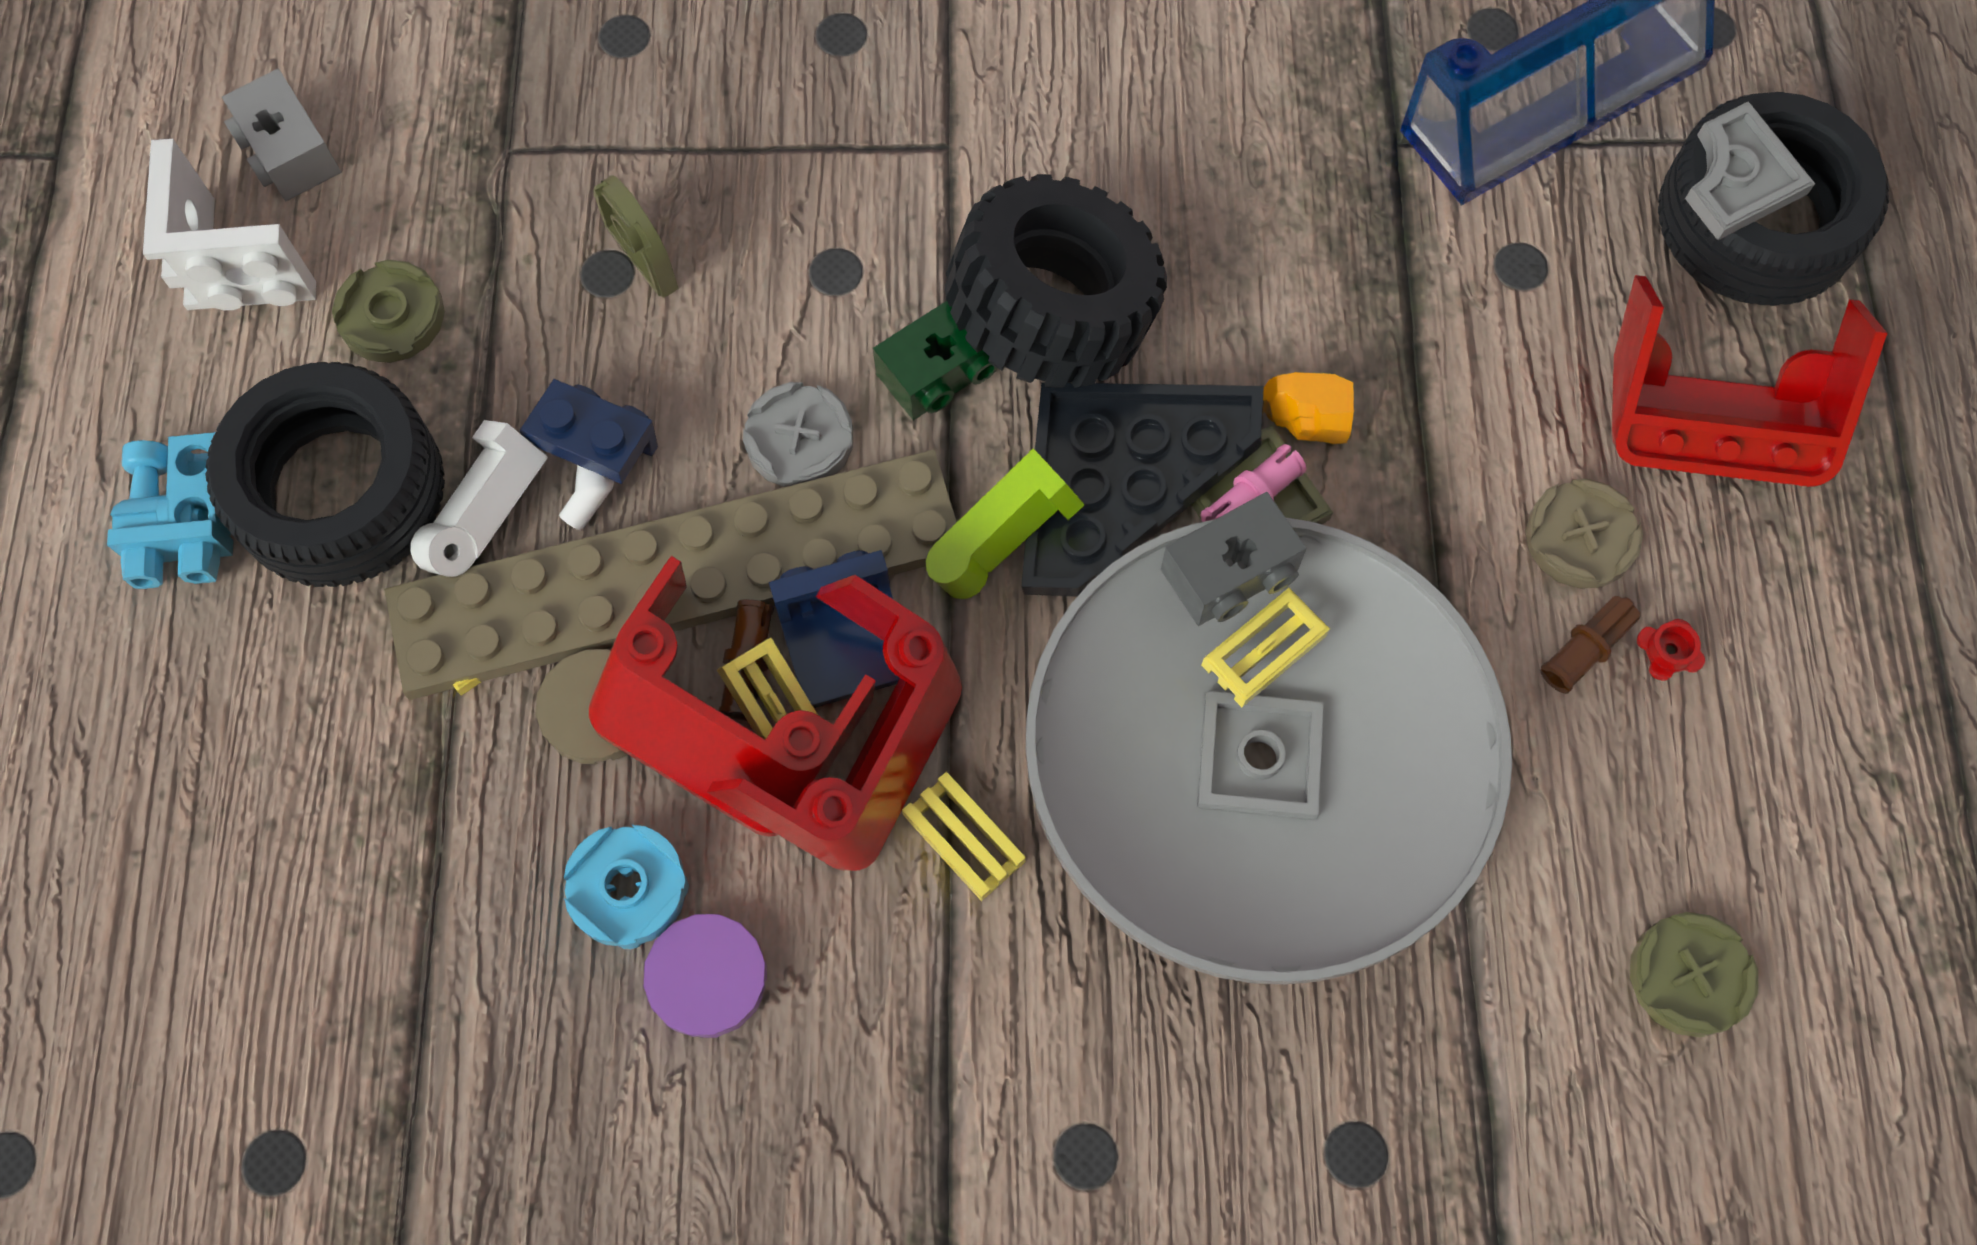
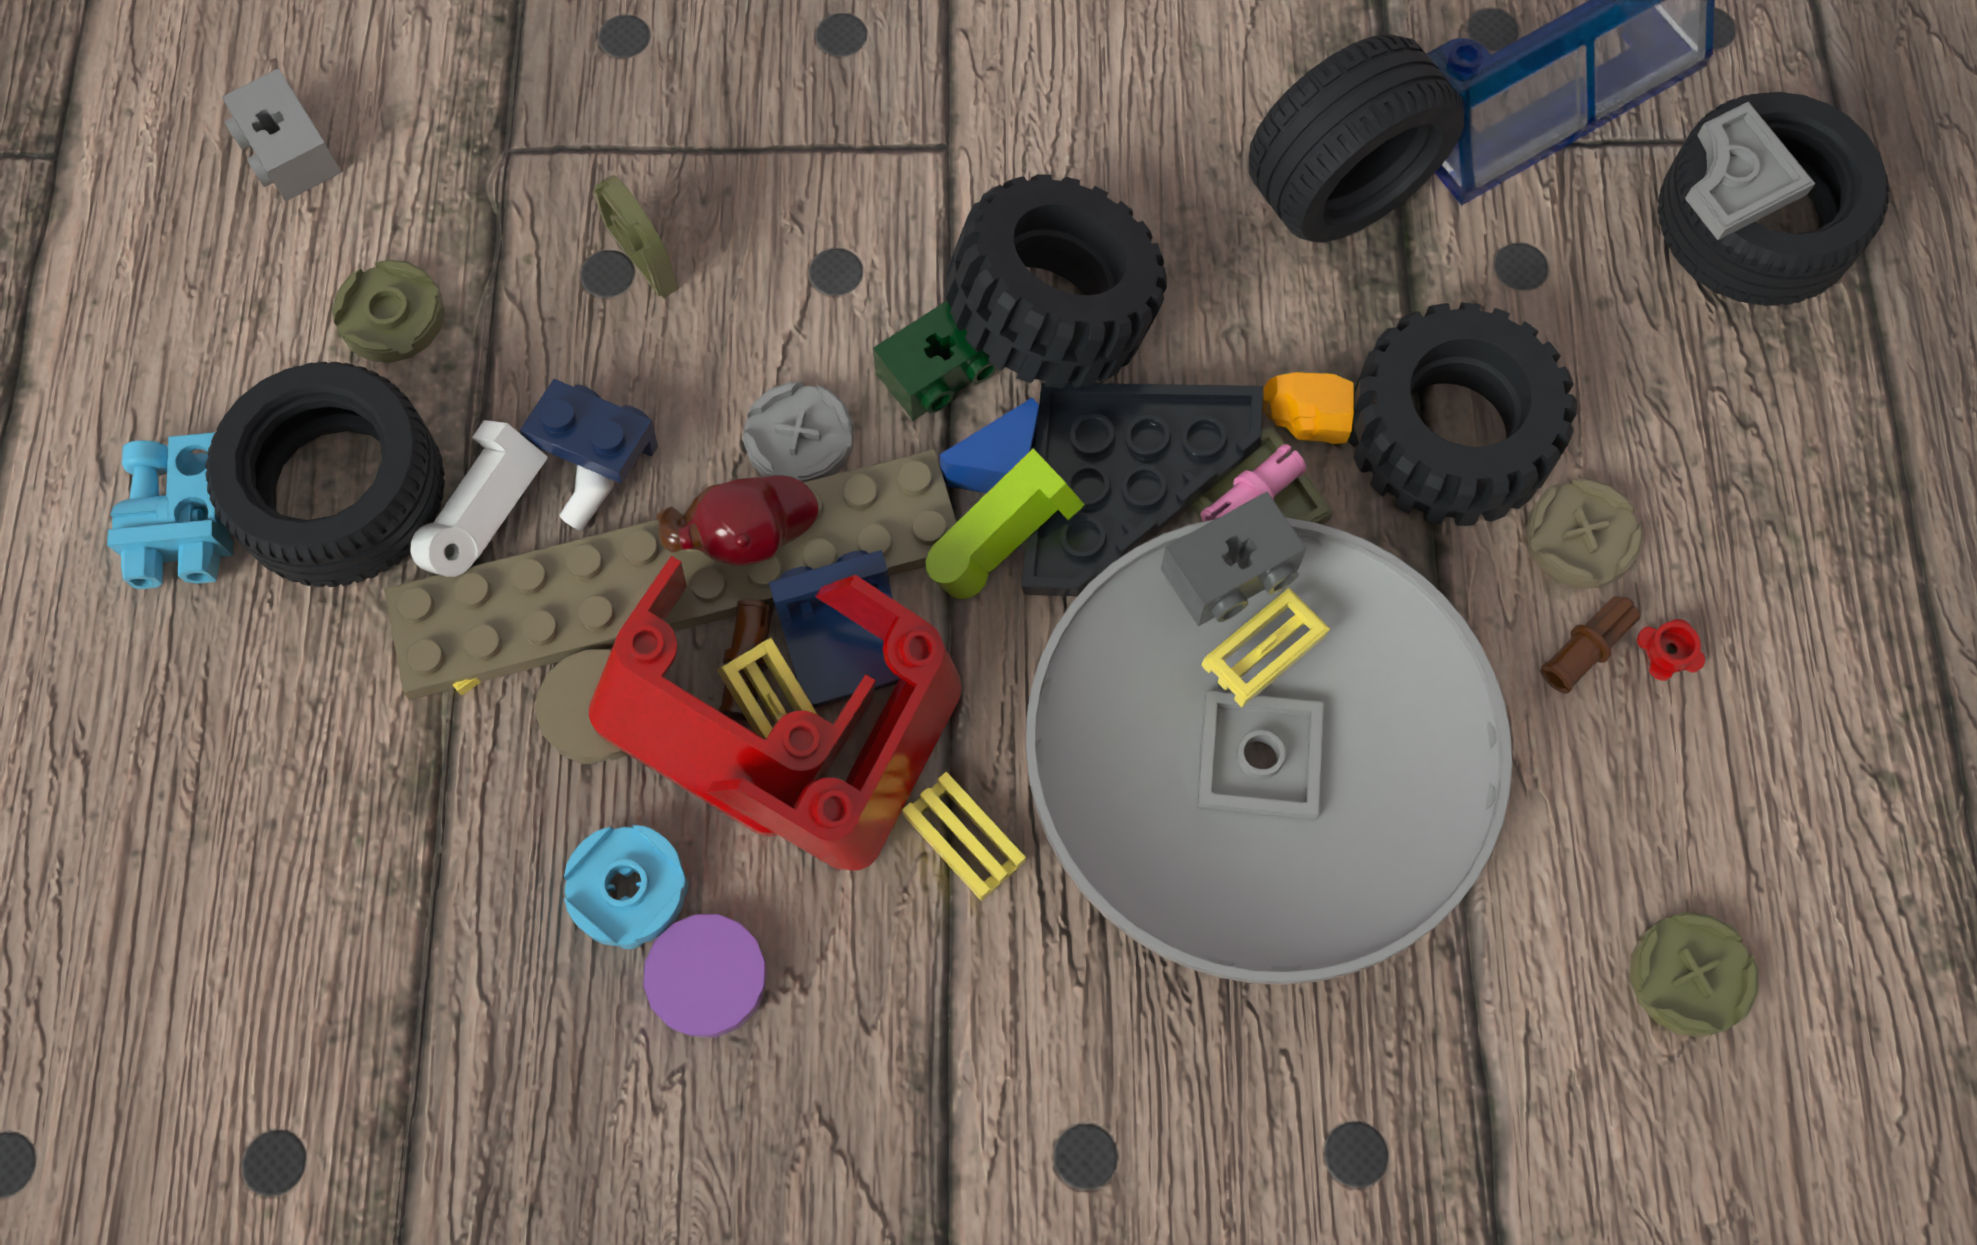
white bracket [143,138,316,310] -> none
red windscreen [1612,275,1887,487] -> none
none -> dark red hair [656,475,819,566]
none -> blue slope [939,397,1039,493]
none -> black tyre [1248,34,1464,243]
none -> black tyre [1348,302,1577,526]

